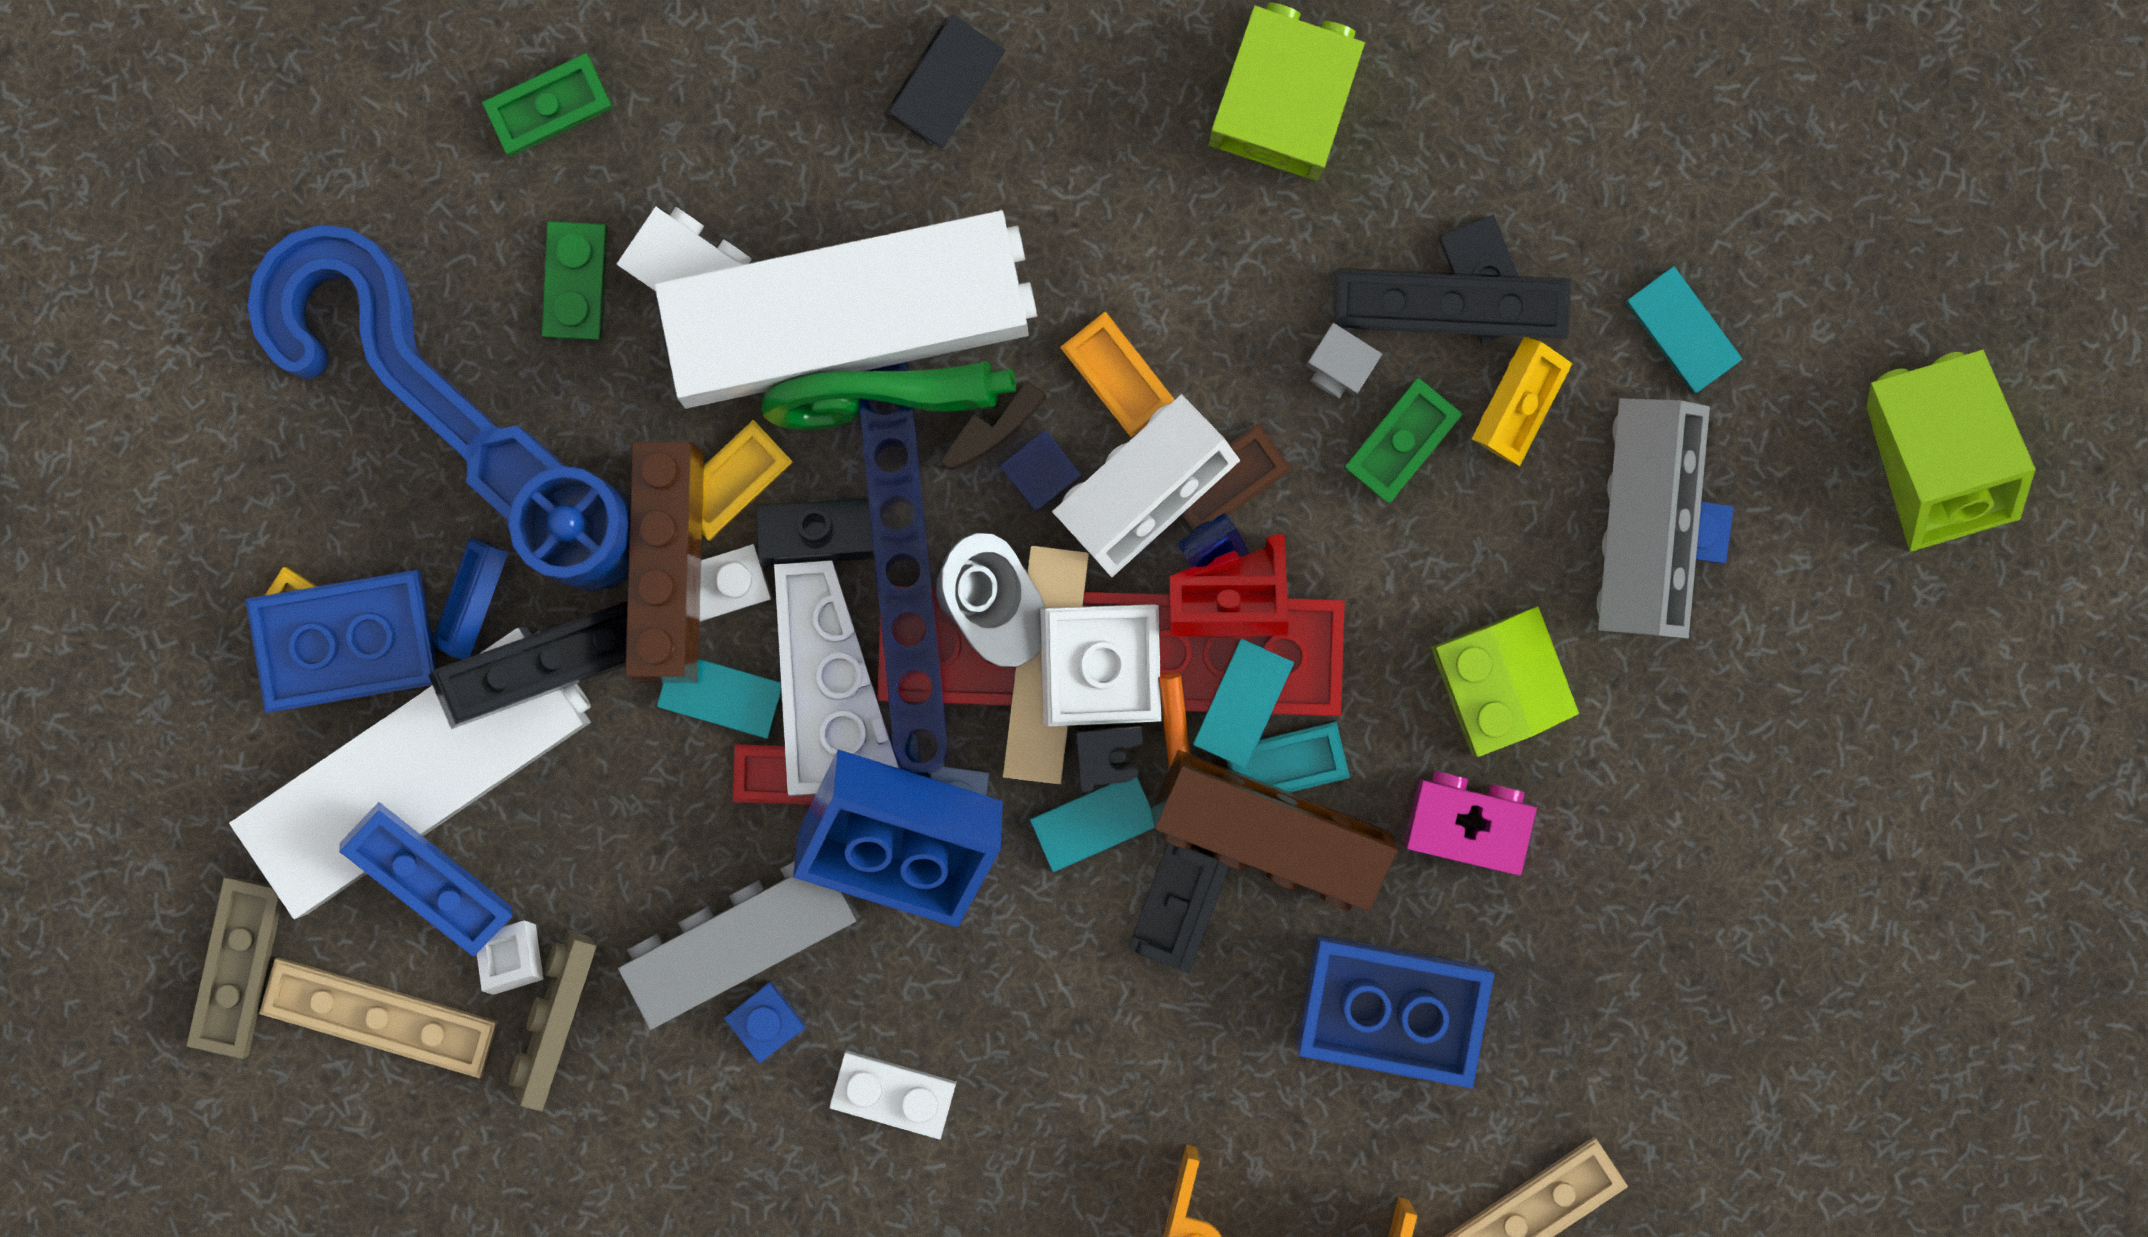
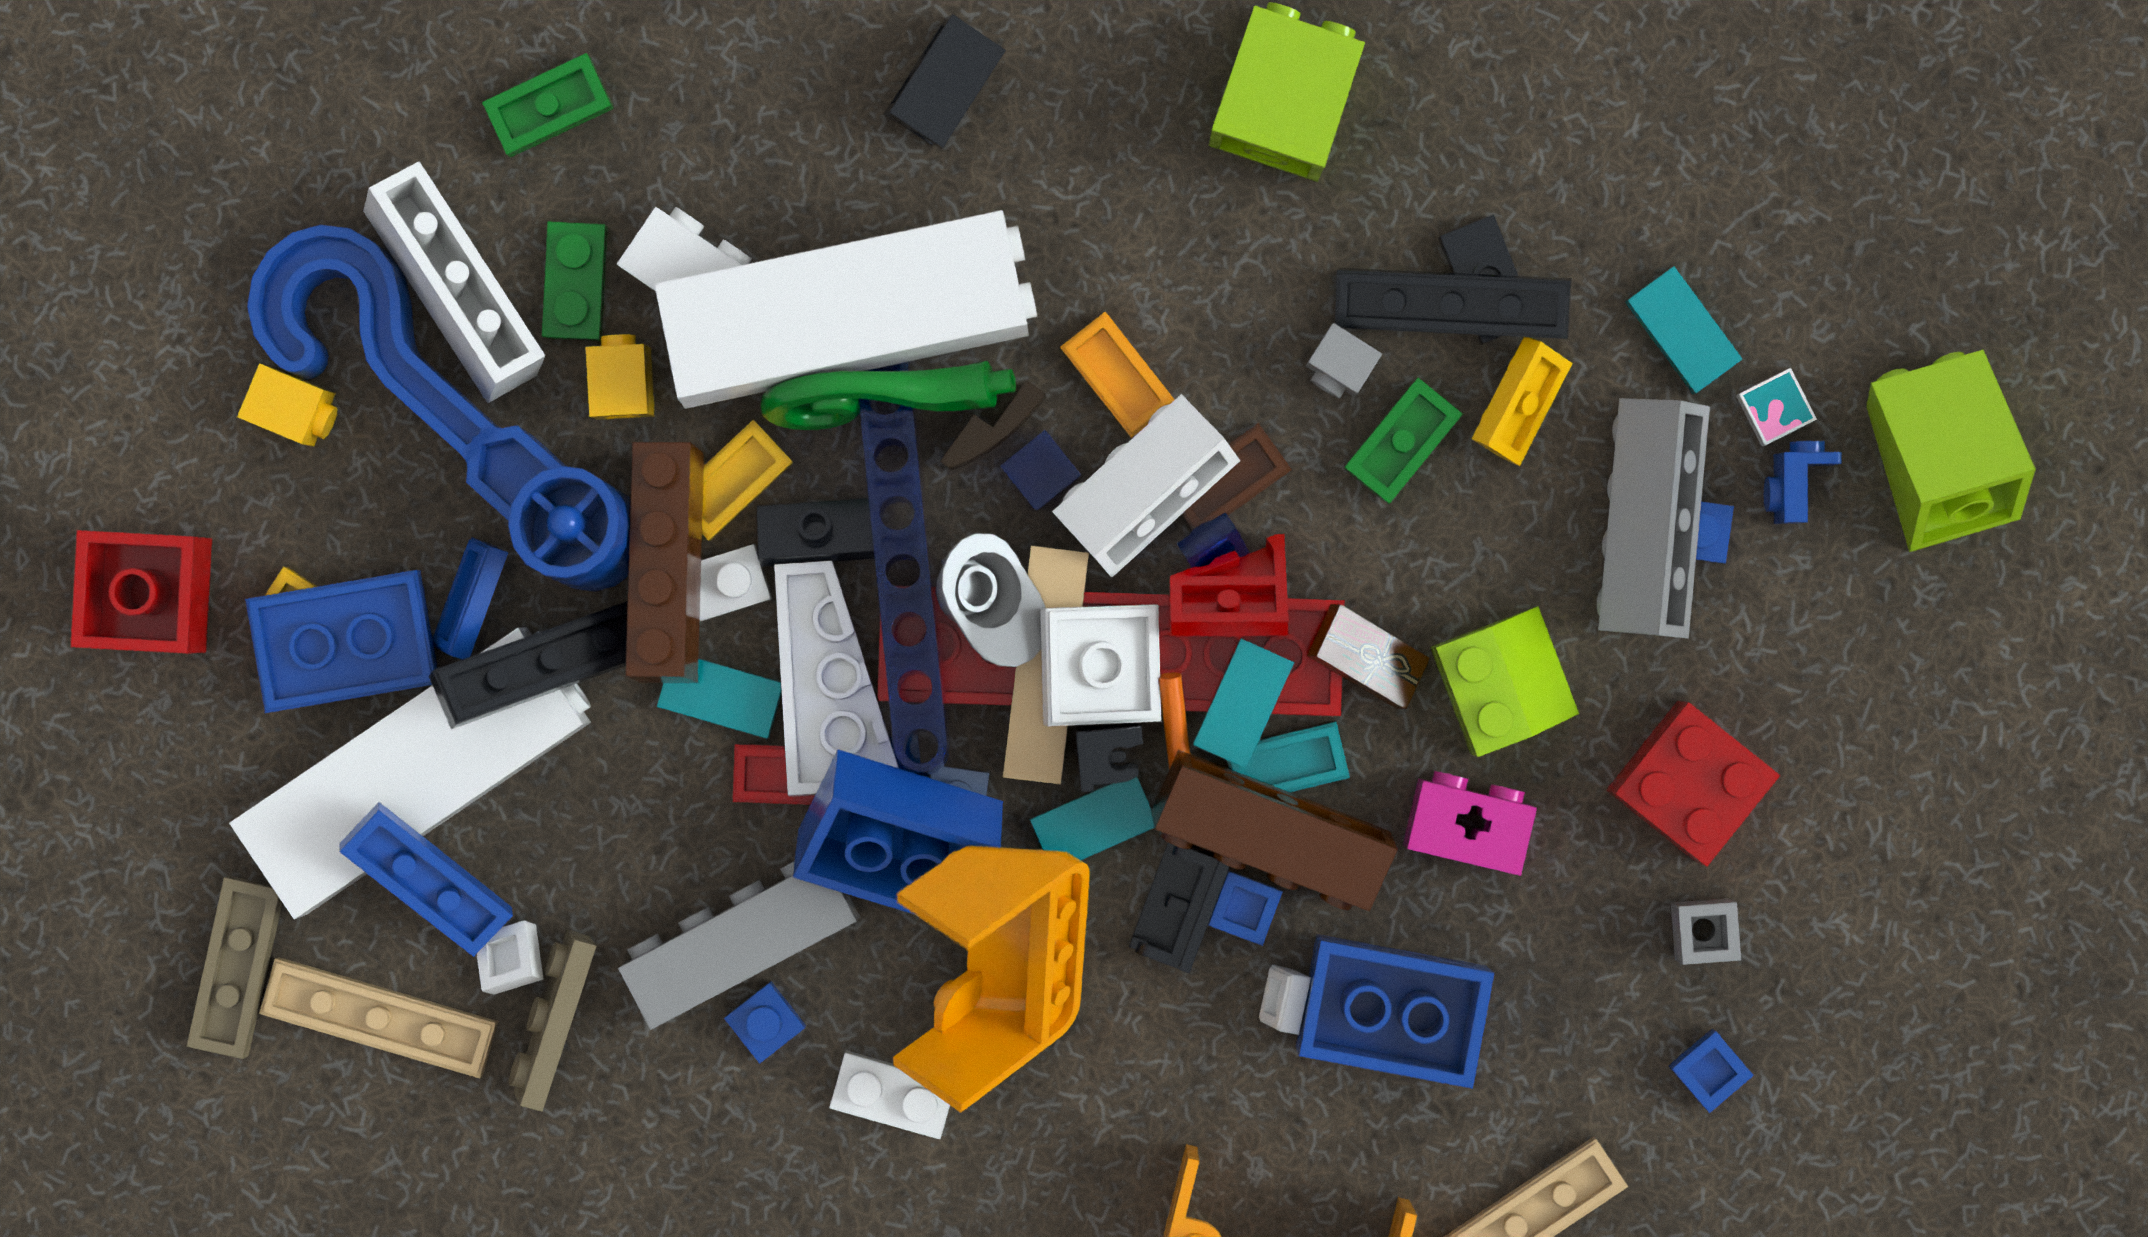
none -> red brick [71,530,212,654]
none -> yellow brick [237,363,338,447]
none -> white brick [363,161,545,403]
none -> yellow brick [586,334,655,420]
none -> light orange windscreen [893,846,1090,1113]
none -> blue plate [1208,870,1283,946]
none -> white tile [1259,965,1311,1035]
none -> tile [1307,604,1430,709]
none -> red brick [1606,701,1781,867]
none -> blue plate [1668,1029,1754,1113]
none -> light grey plate [1671,898,1741,965]
none -> tile [1736,368,1817,446]
none -> blue bracket [1764,441,1842,524]

